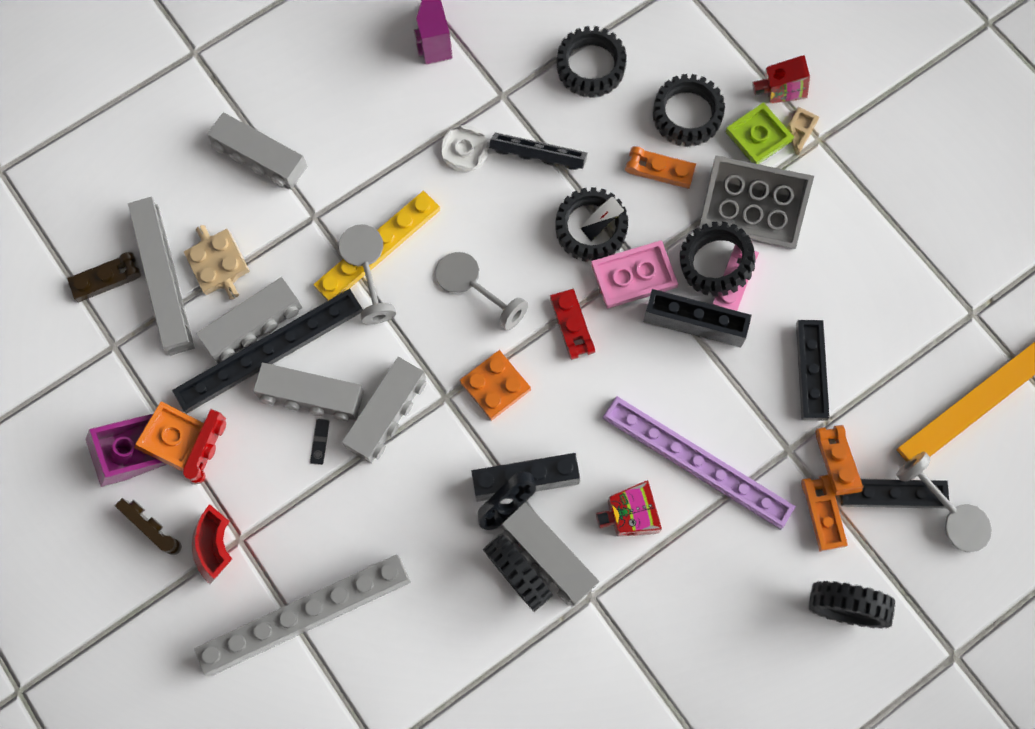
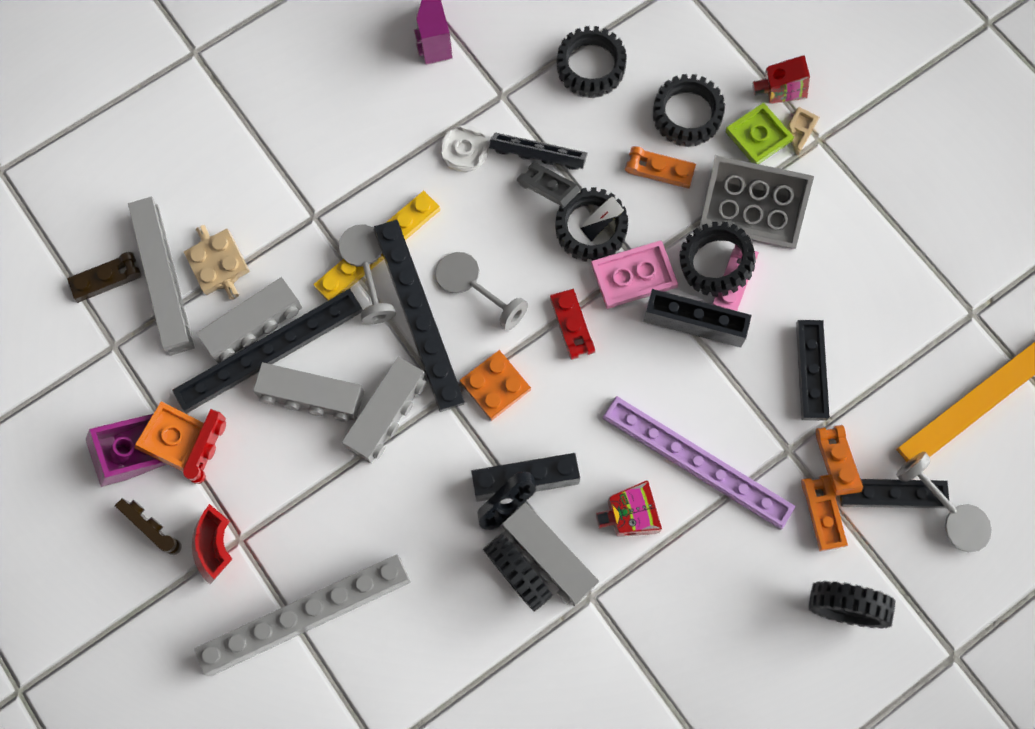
light grey brick [207,112,307,189] -> none
black sticker [310,419,330,465] -> none
none -> black plate [374,220,465,412]
none -> dark grey plate [517,162,580,208]

